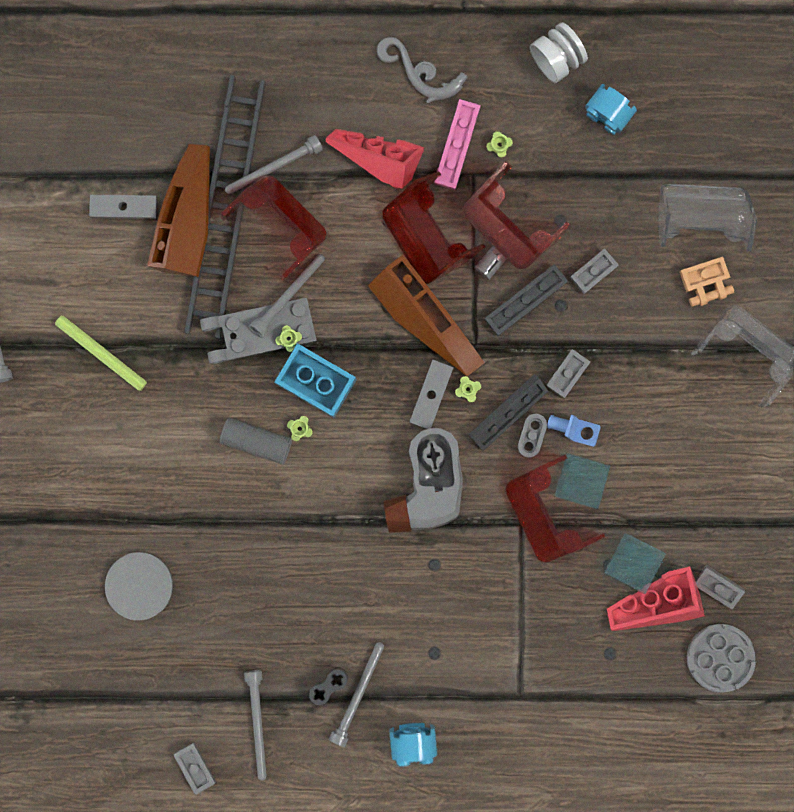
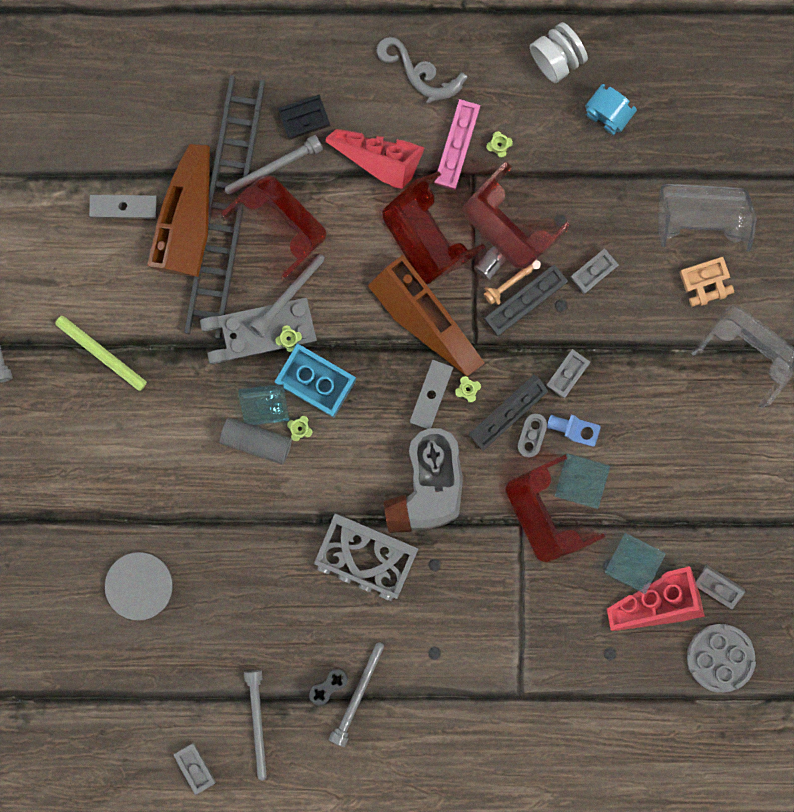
medium azure brick [389,723,437,766] -> none
none -> clear light blue plate [238,384,290,425]
none -> black plate [278,94,330,140]
none -> light grey fence [314,514,418,601]
none -> light nougat piece [484,259,541,305]

